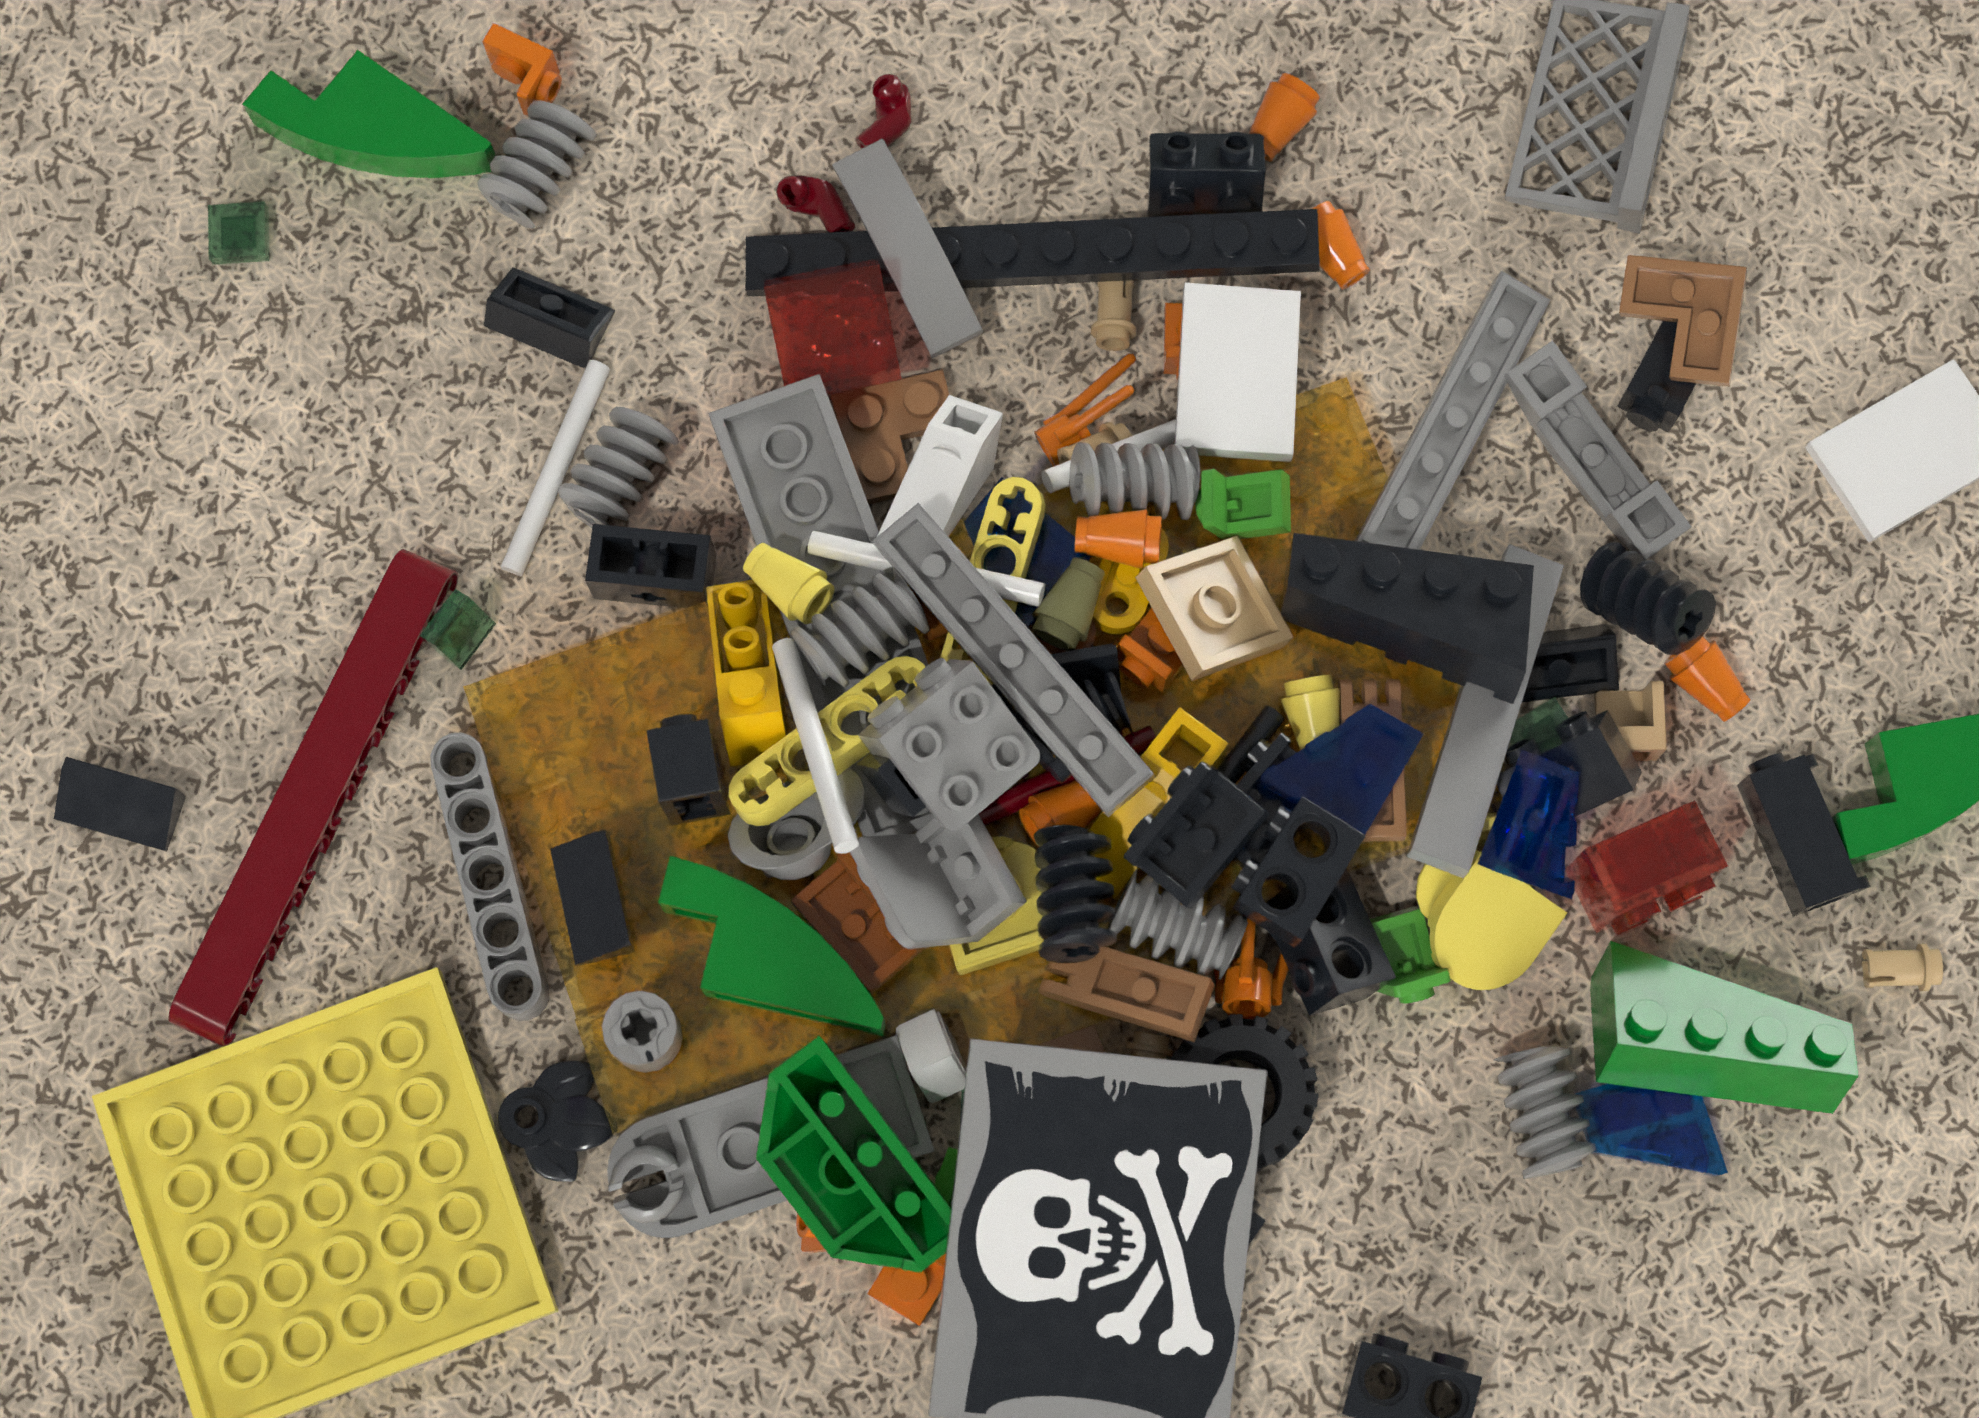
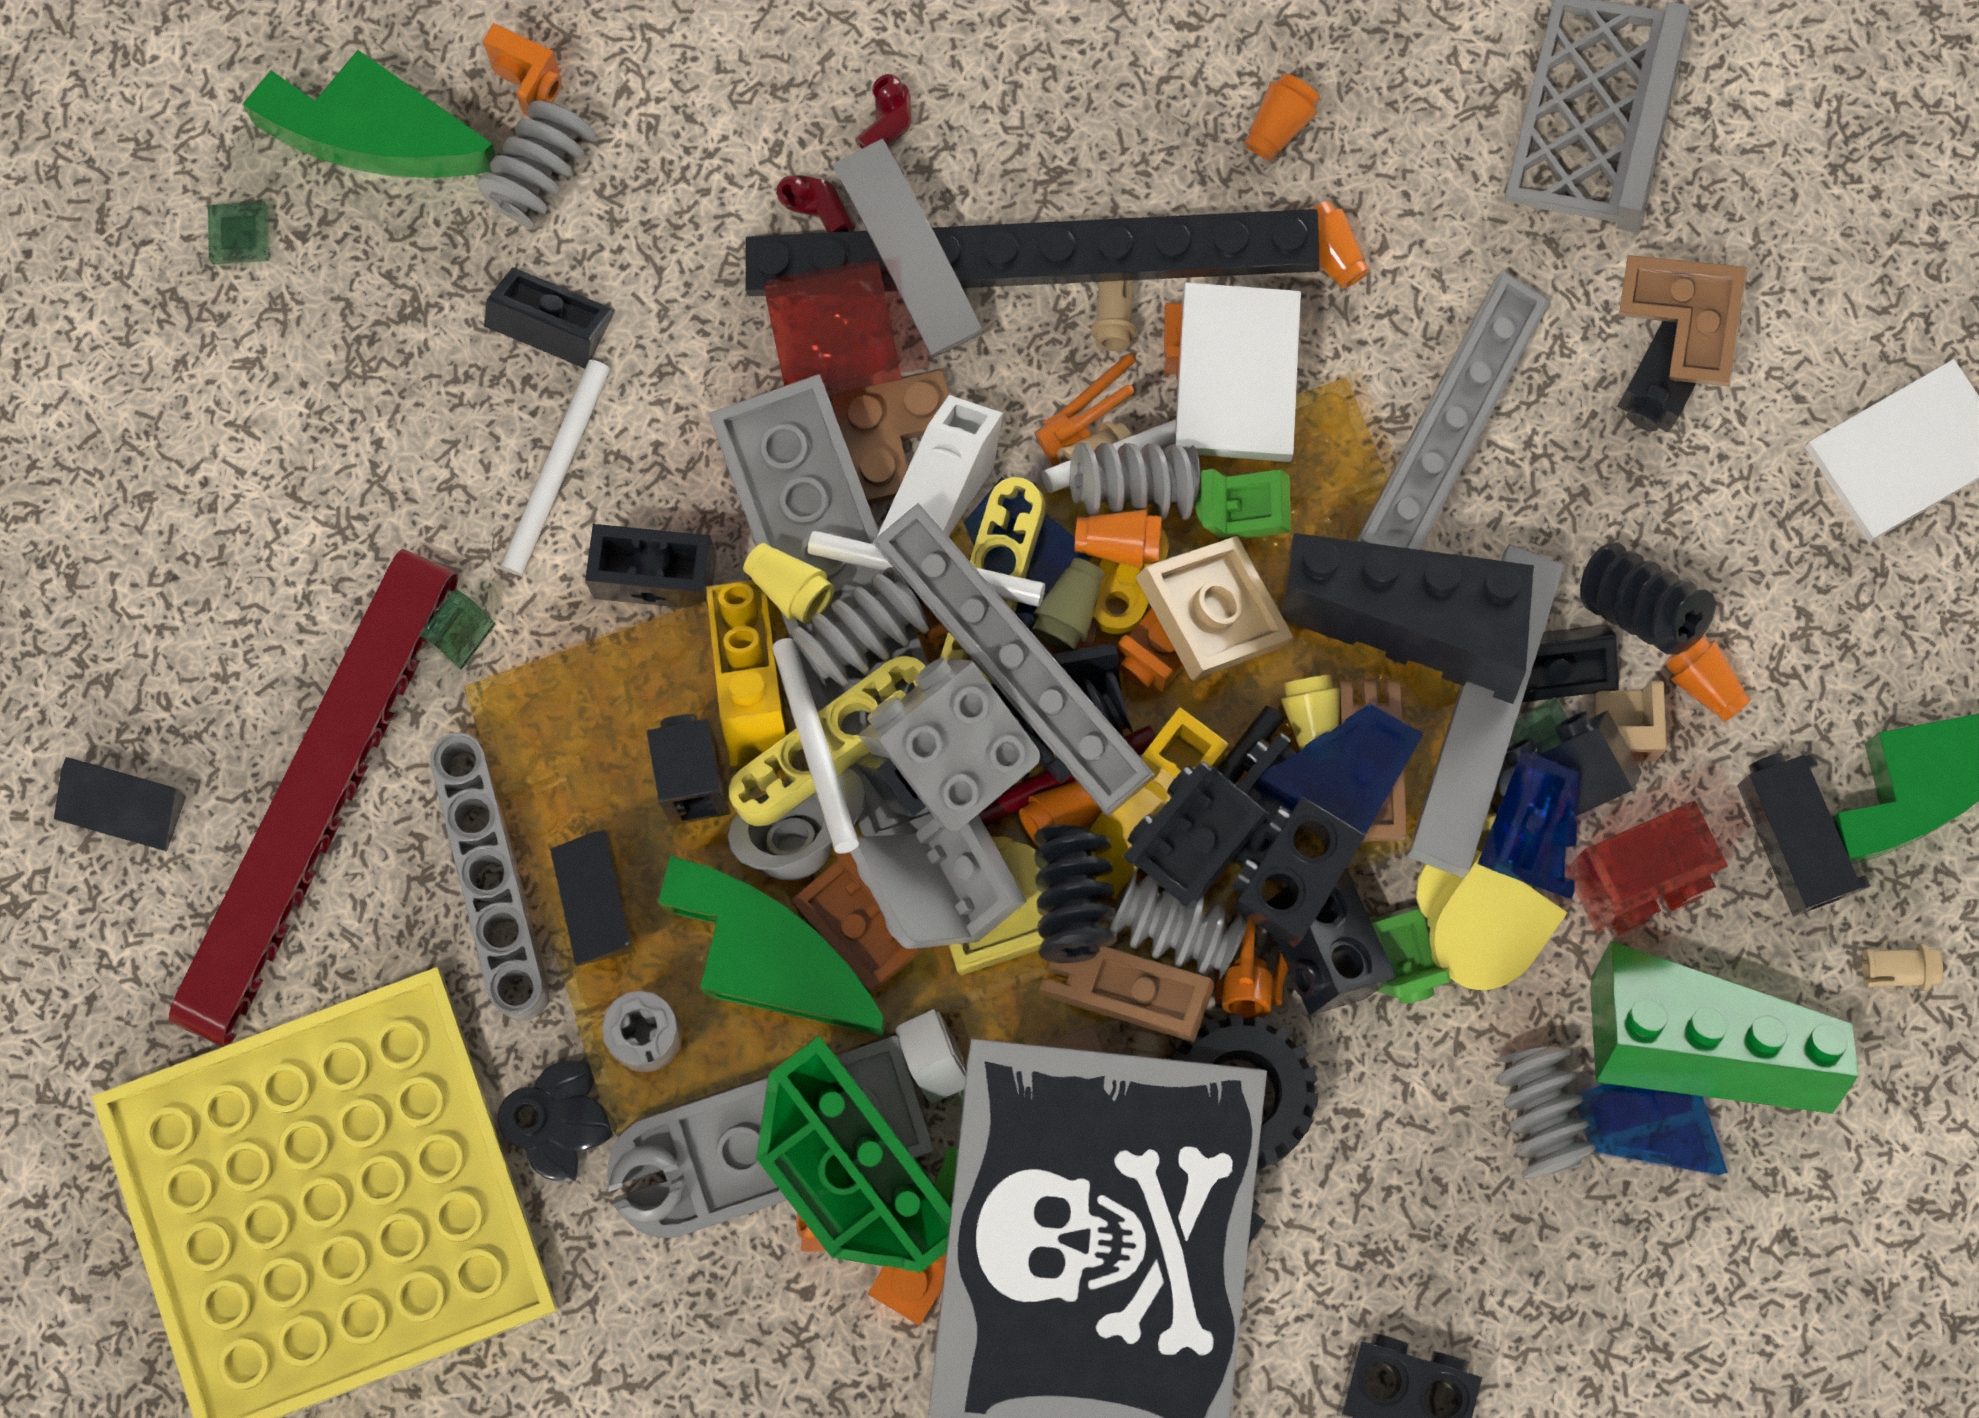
light grey piece [558,407,679,528] -> none
black bracket [1148,131,1266,217] -> none
light grey slope [1504,340,1692,561] -> none

